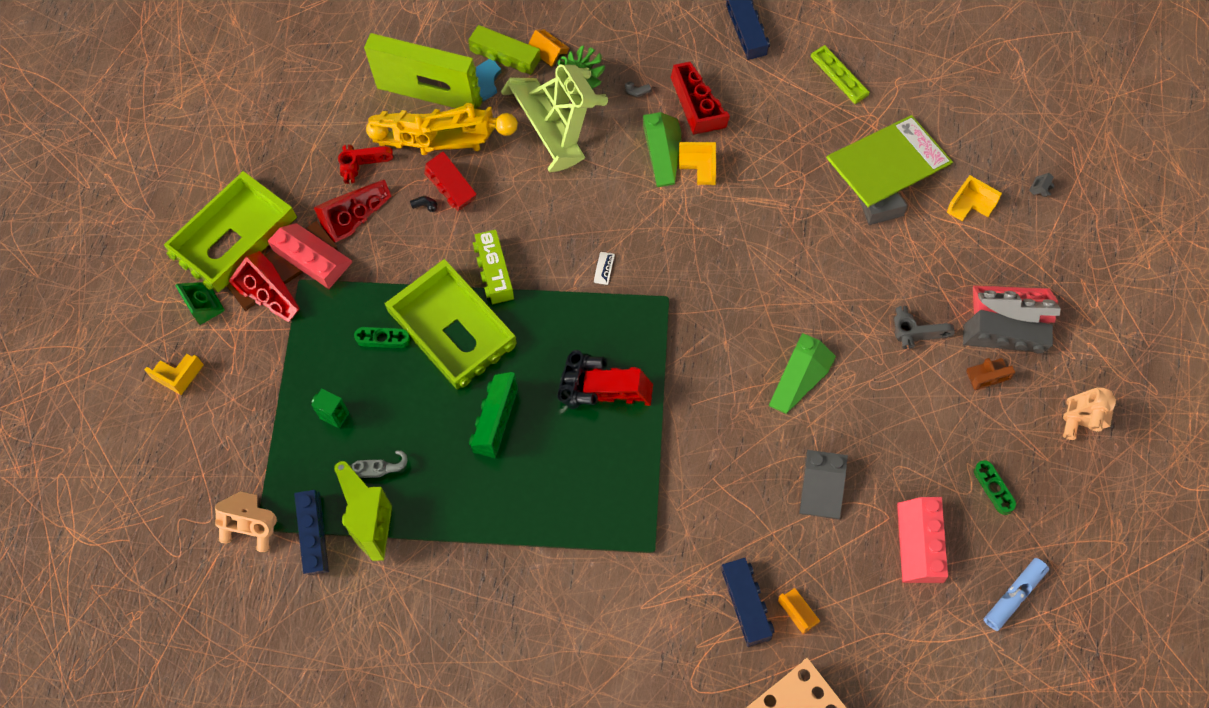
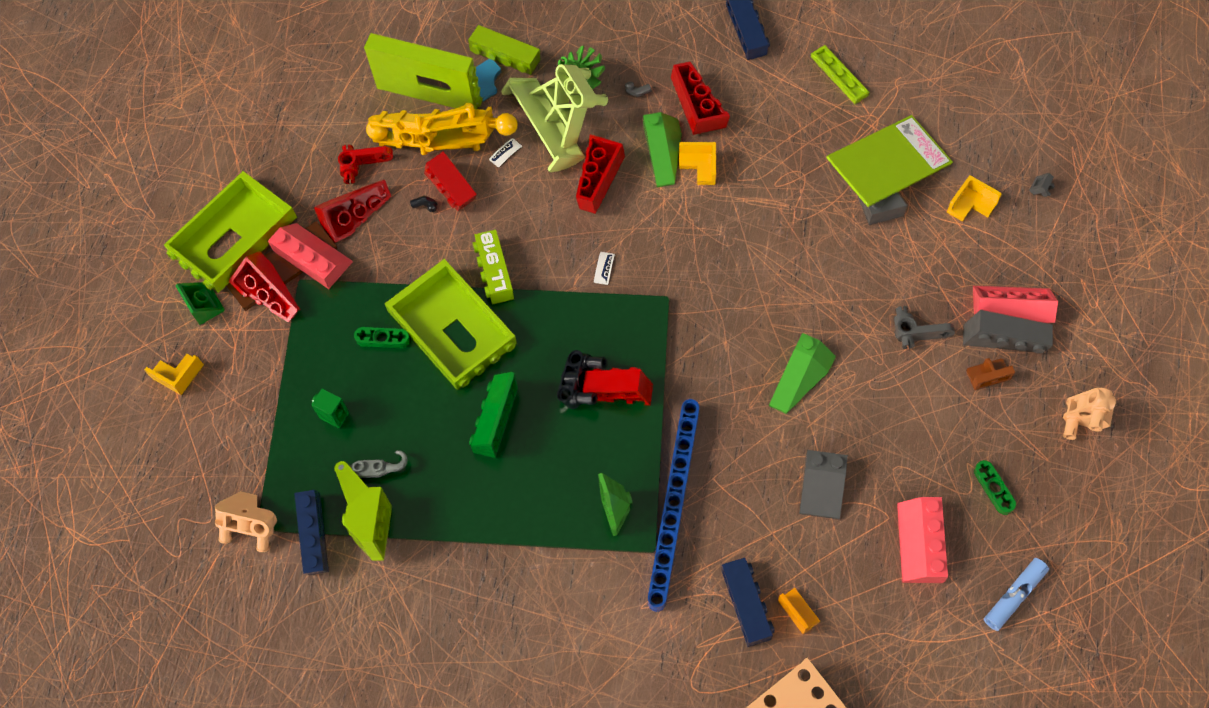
light orange panel [528,29,570,67] -> none
light grey slope [978,290,1061,323] -> none
none -> white sticker [489,138,522,167]
none -> red wedge [576,134,625,214]
none -> bright green wedge [598,473,633,536]
none -> blue beam [648,399,699,612]

